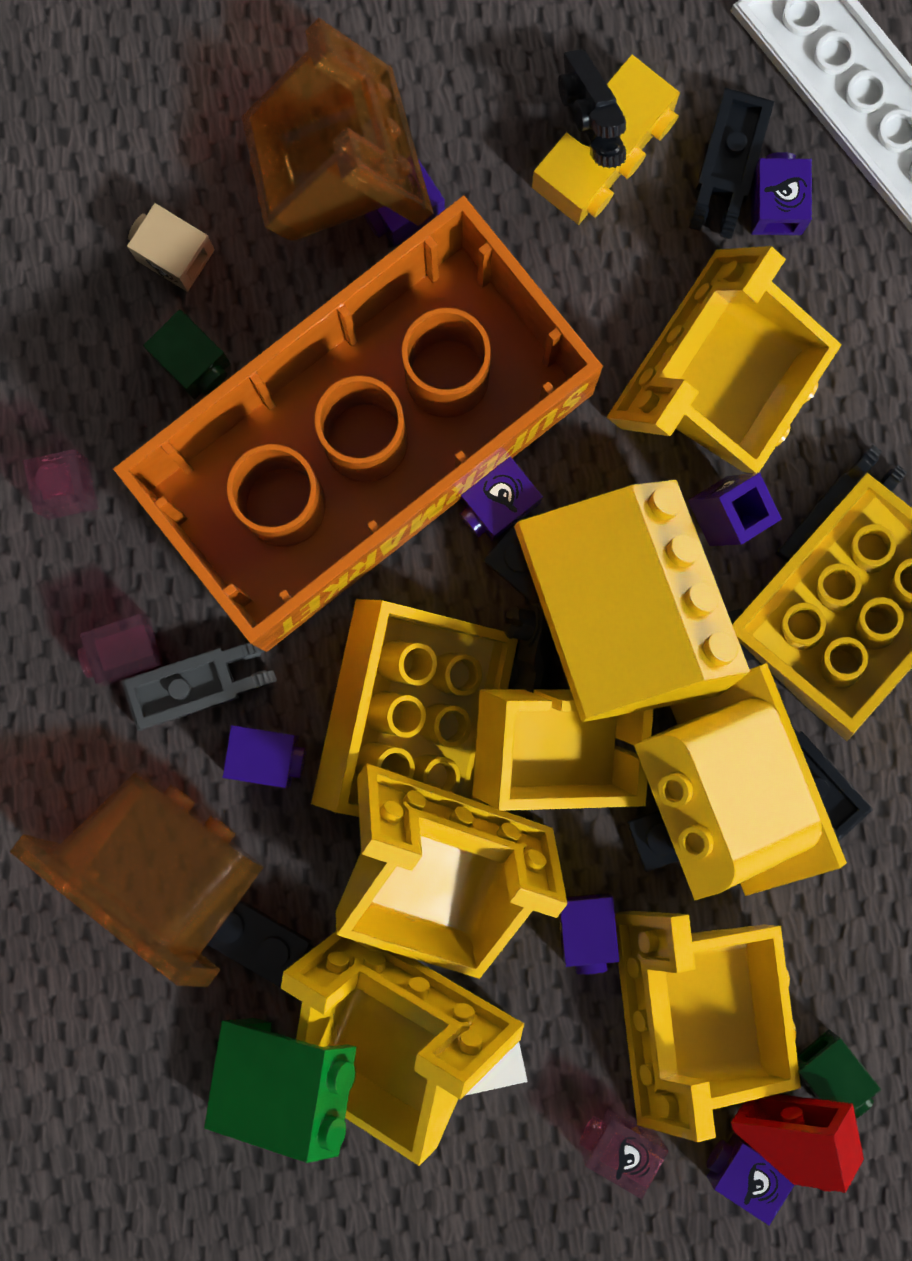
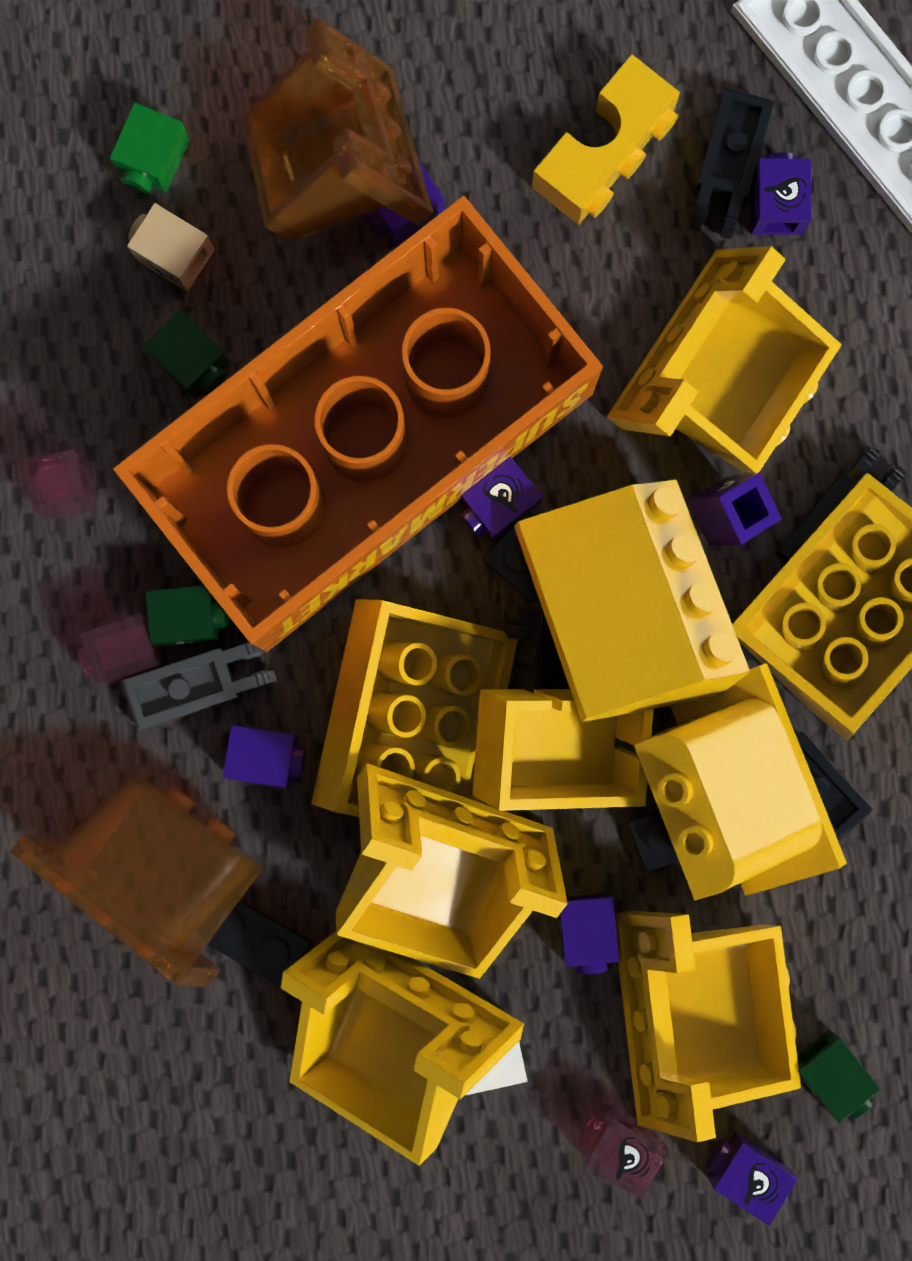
green panel [204,1018,357,1163] -> none
black hinge [558,49,626,168] -> none
red slope [731,1094,864,1193] -> none
none -> green brick [110,103,190,194]
none -> dark green brick [145,585,228,647]

